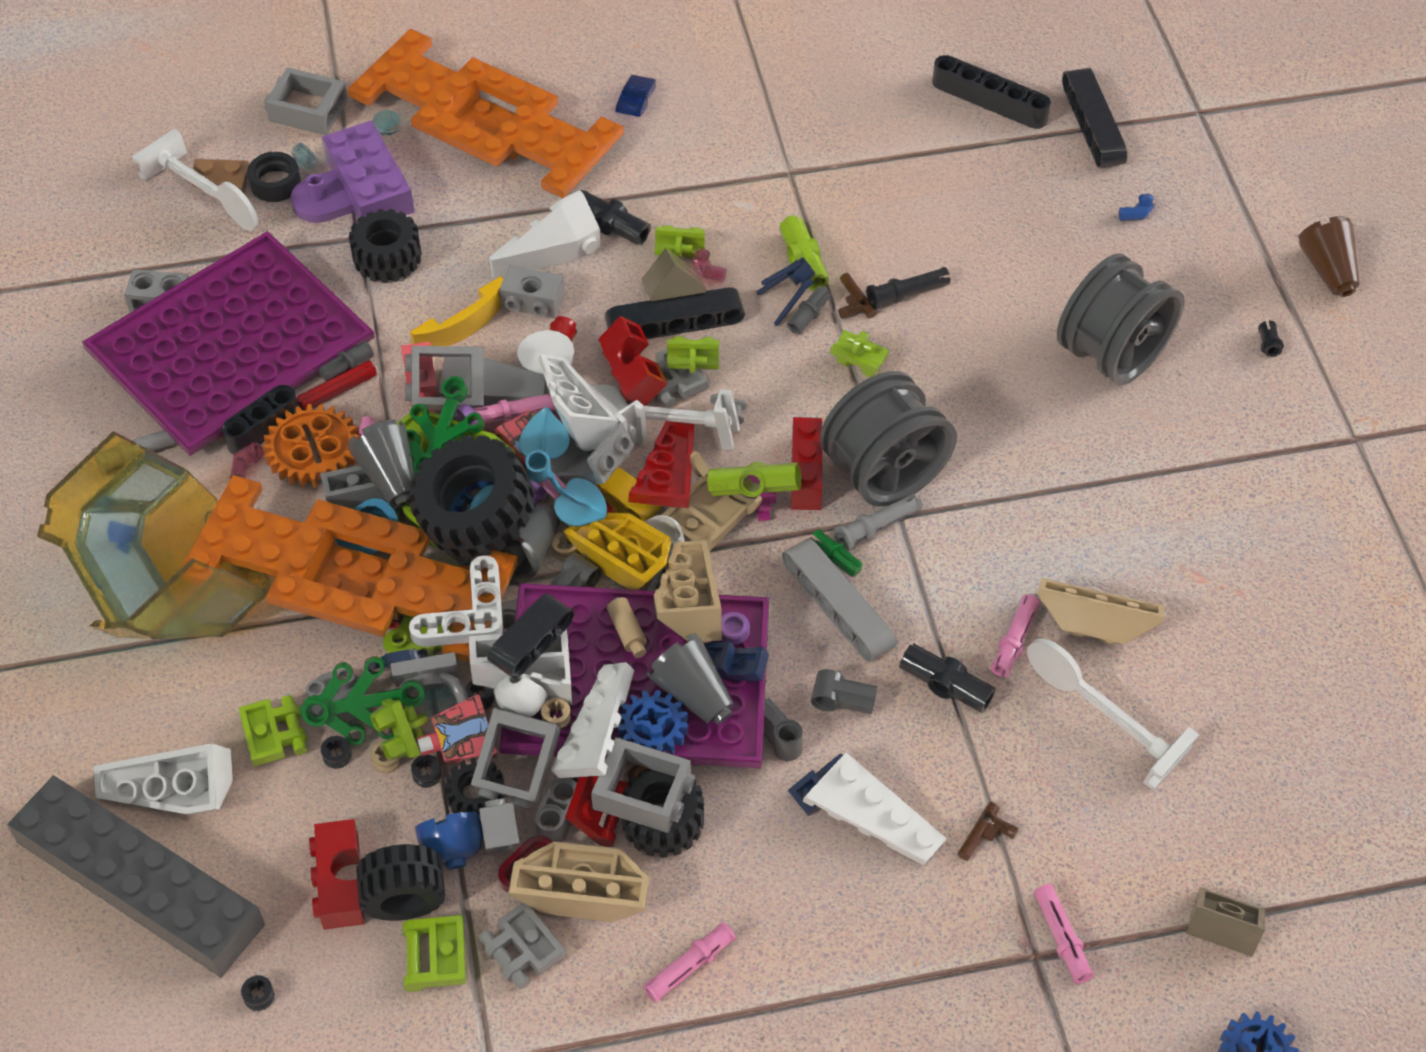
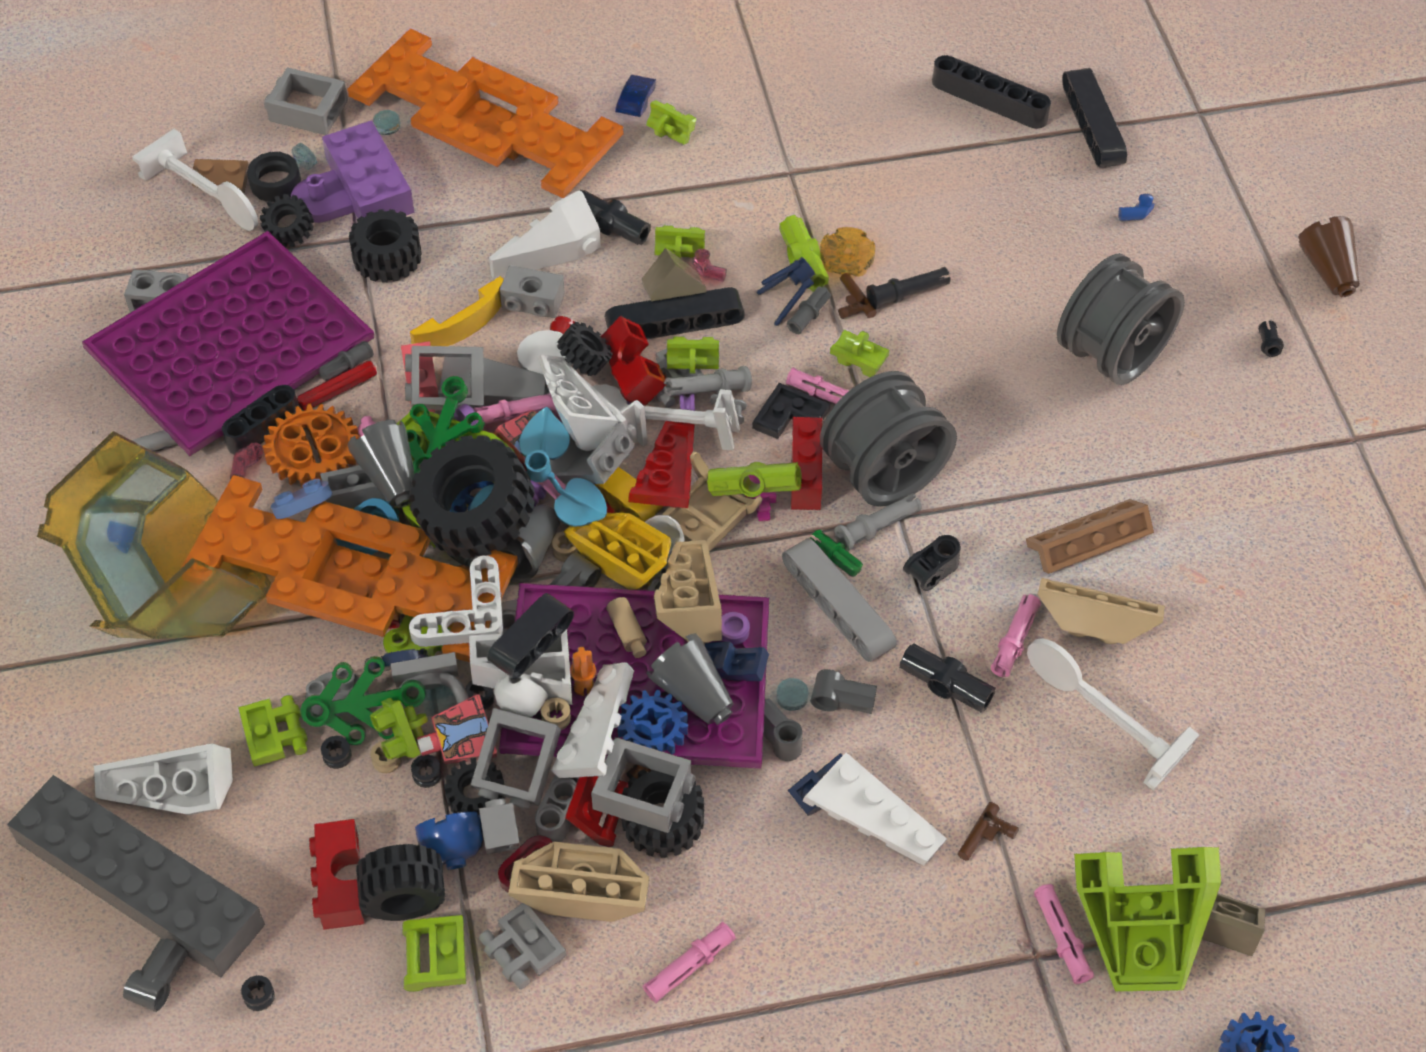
none -> dark grey piece [123,938,188,1012]
none -> black tyre [260,194,314,248]
none -> medium blue plate [271,479,333,519]
none -> black tyre [557,322,613,376]
none -> orange axle [570,647,596,696]
none -> lime hips [646,100,696,145]
none -> light grey pin [664,366,752,397]
none -> medium lavender bush [680,394,695,411]
none -> black tile [752,383,830,439]
none -> clear light blue tile [776,678,809,711]
none -> bright pink pin [786,367,849,404]
none -> clear yellow plate [820,227,876,277]
none -> black piece [903,535,961,591]
none -> medium nougat fence [1026,499,1154,574]
none -> lime wedge [1074,847,1221,992]

